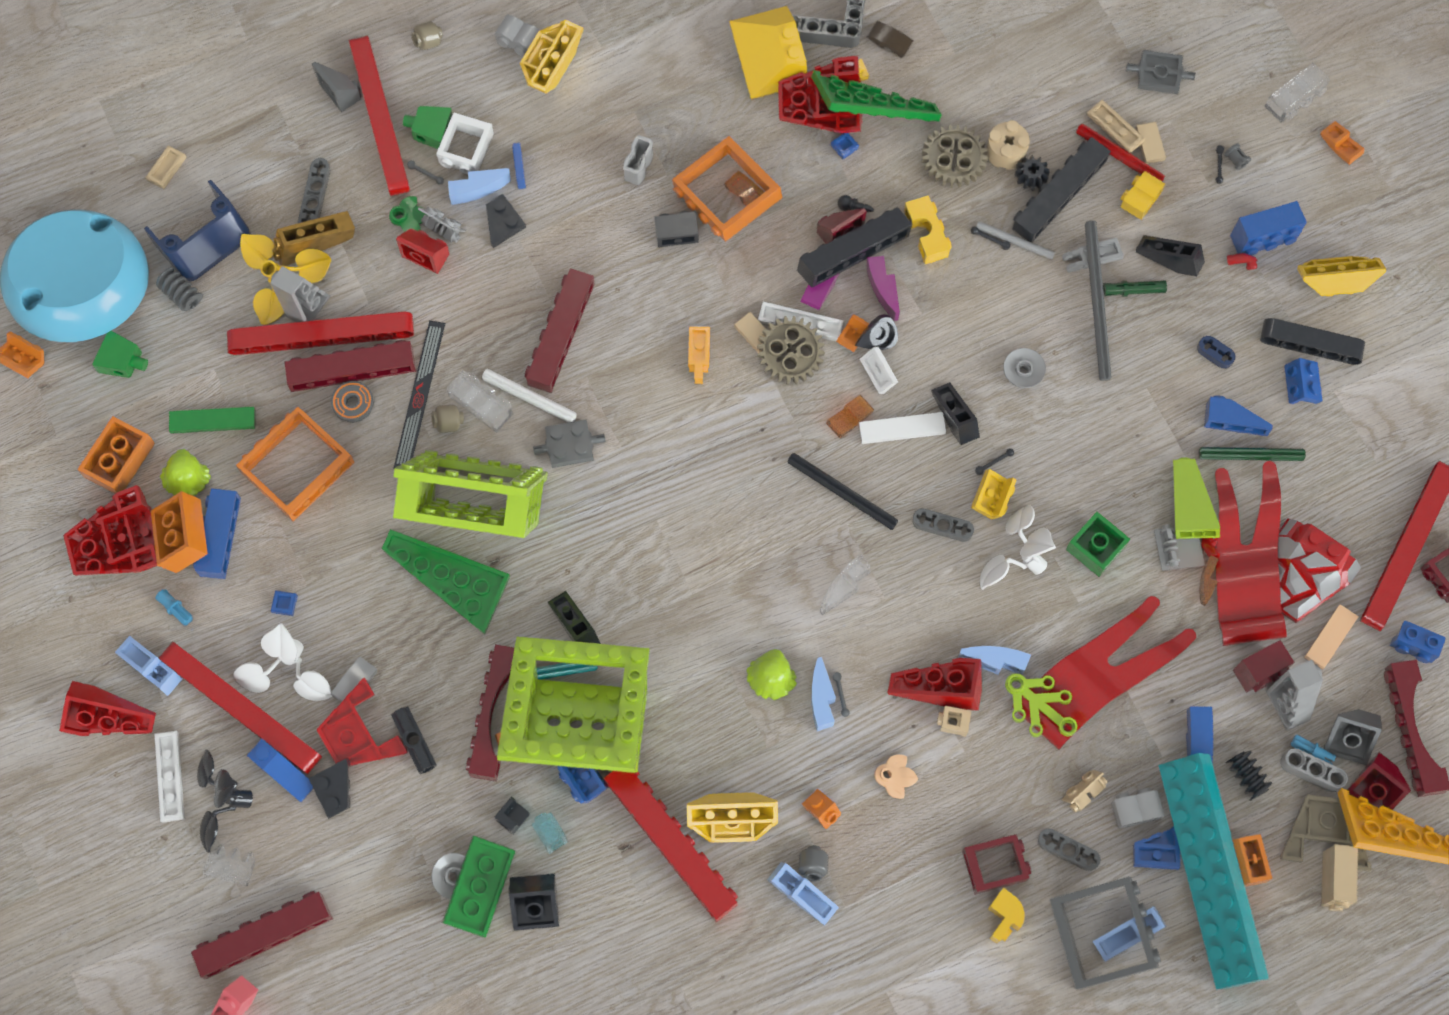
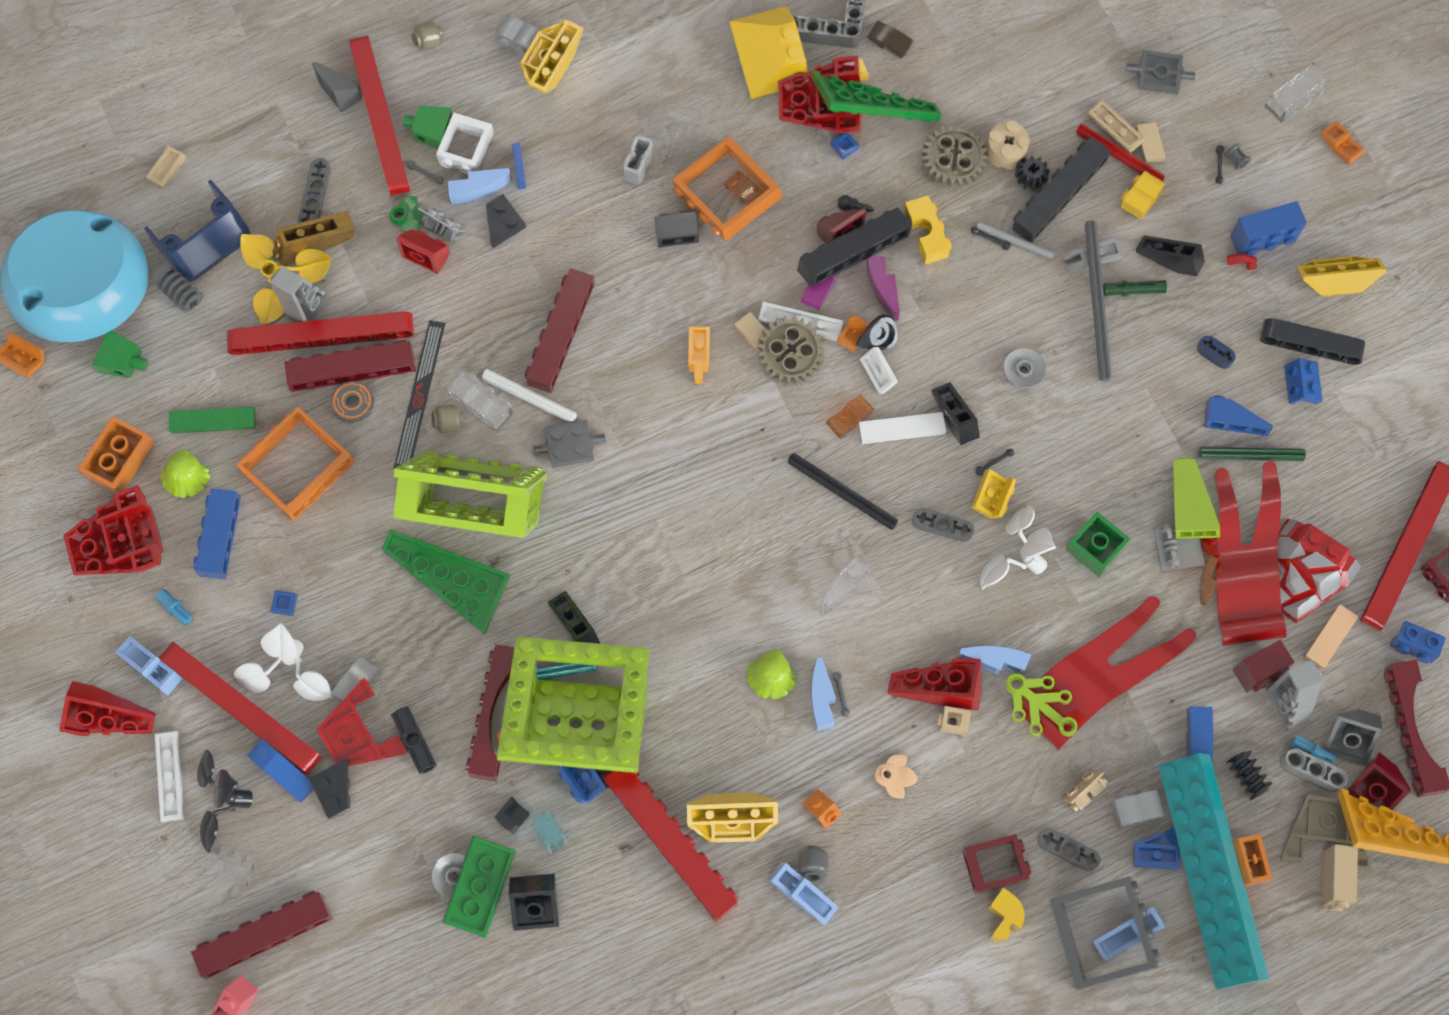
orange brick [151,491,208,573] -> none

